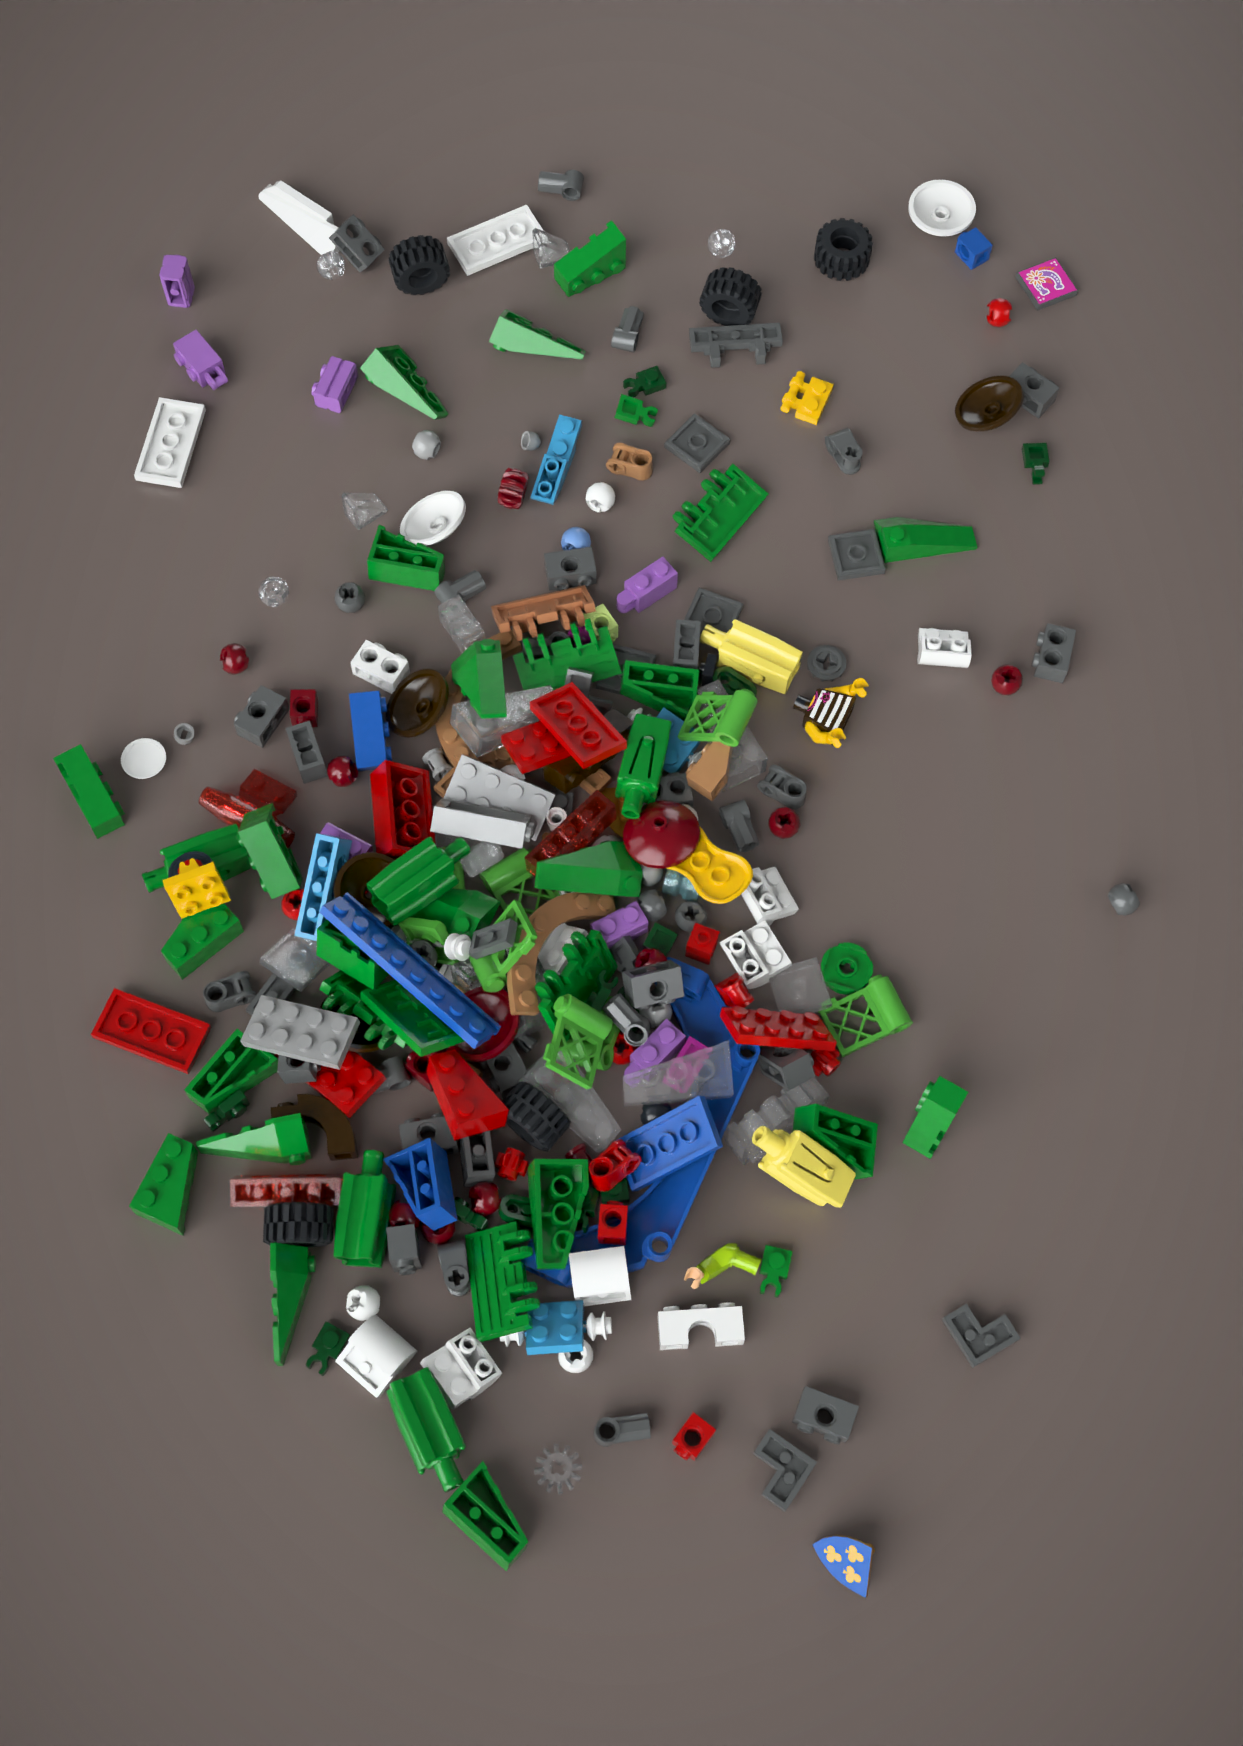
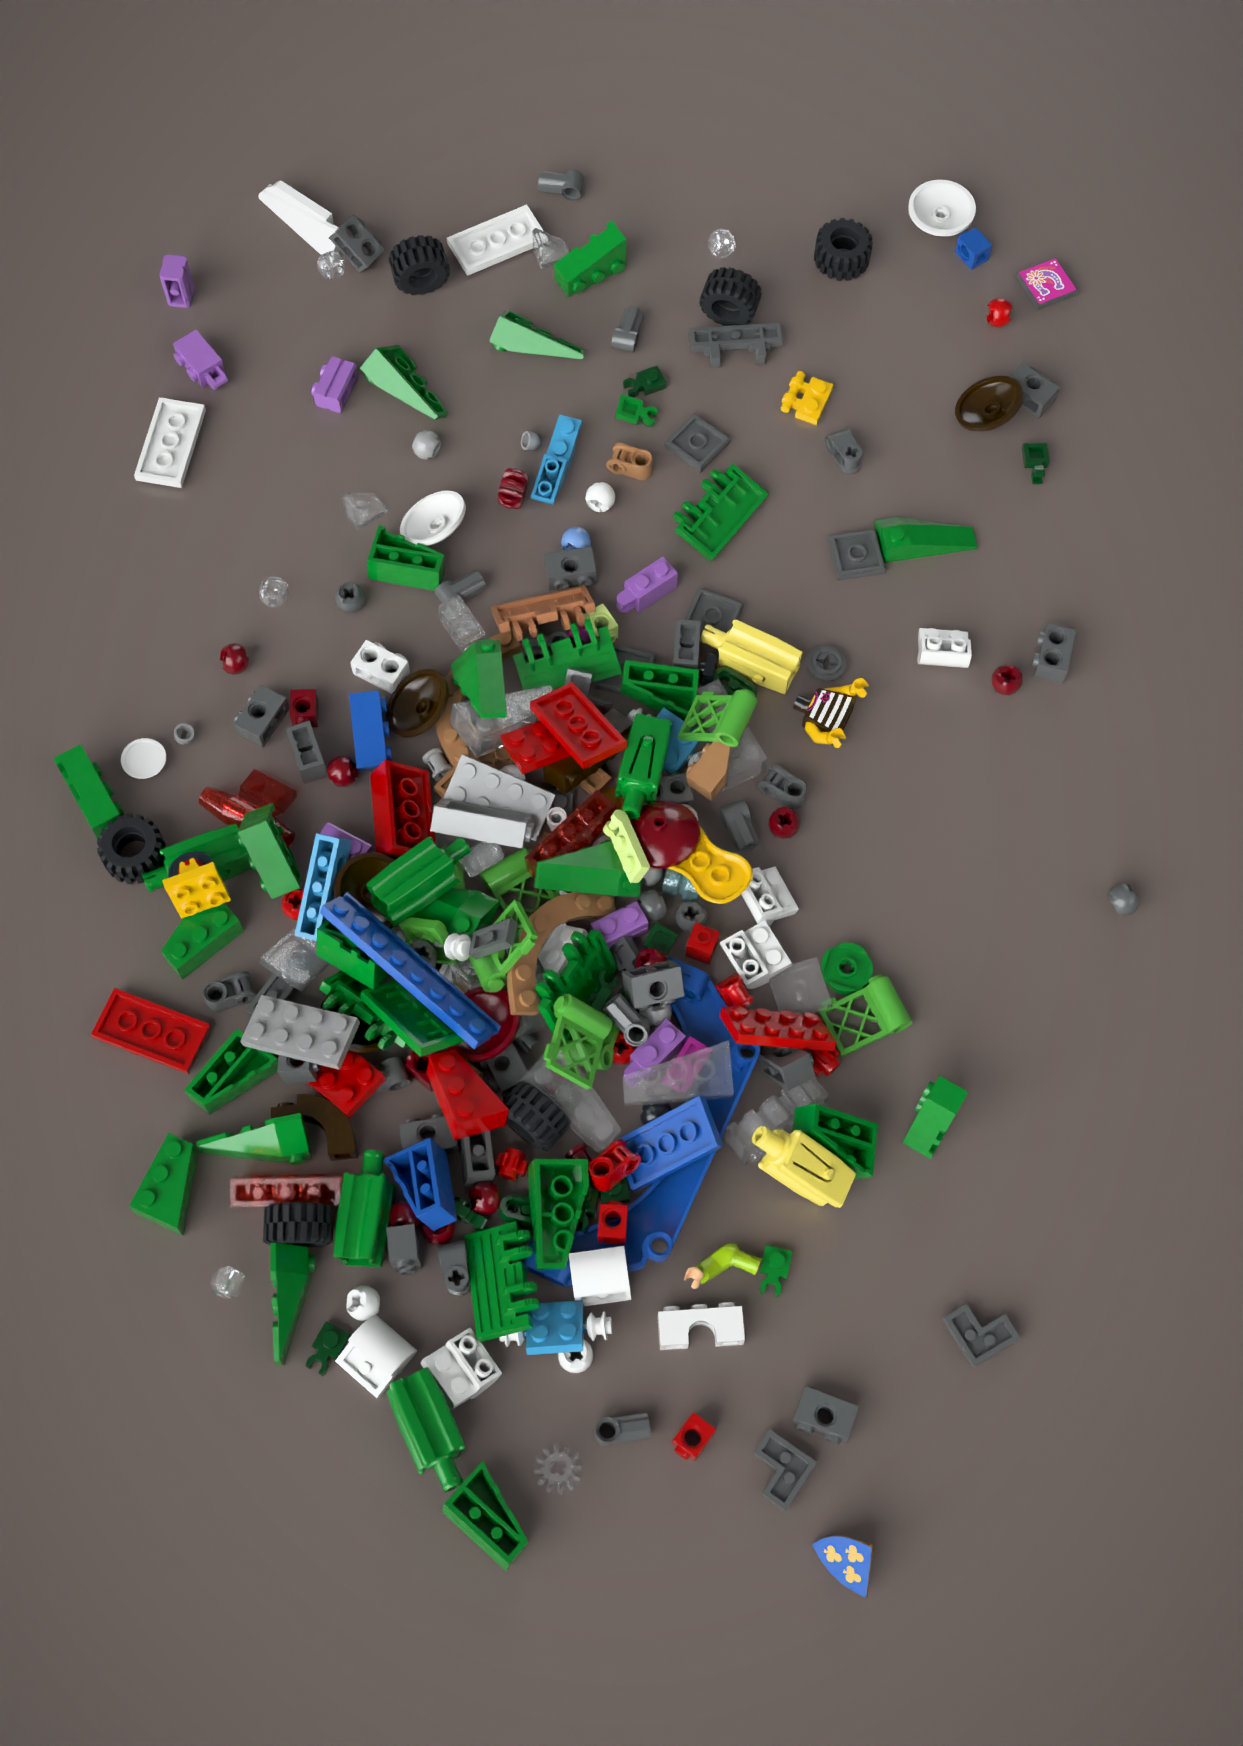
dark green plate [203,1089,250,1132] -> none
none -> black tyre [97,814,166,884]
none -> clear piece [210,1266,246,1300]
none -> yellowish green plate [603,809,650,883]

